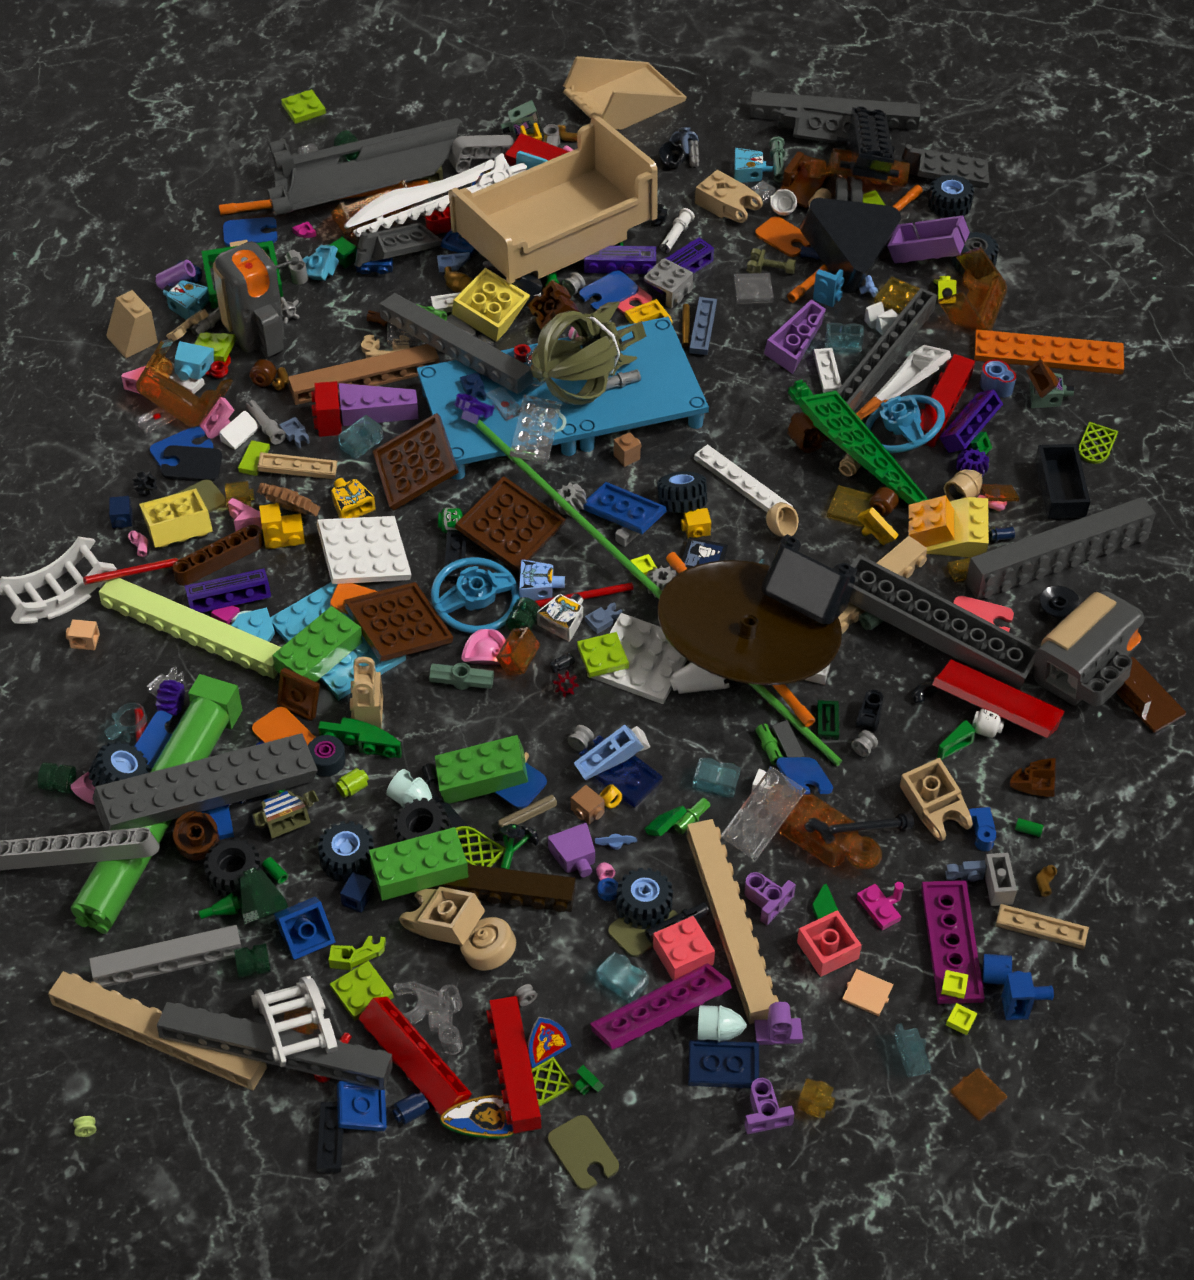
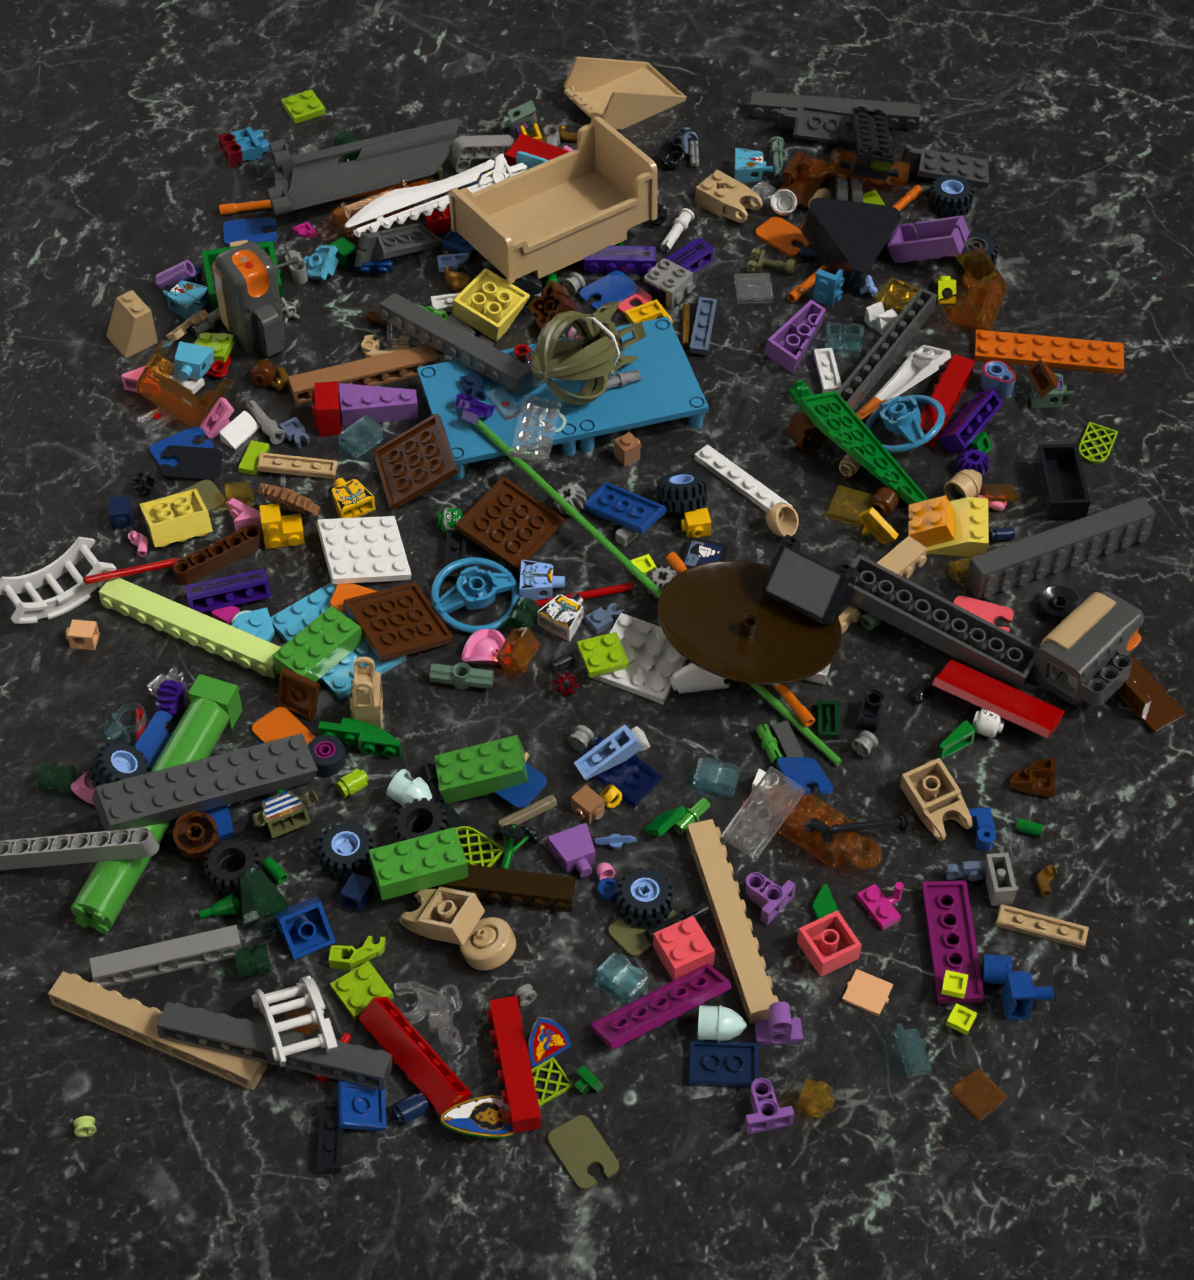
none -> hips [218,127,270,168]

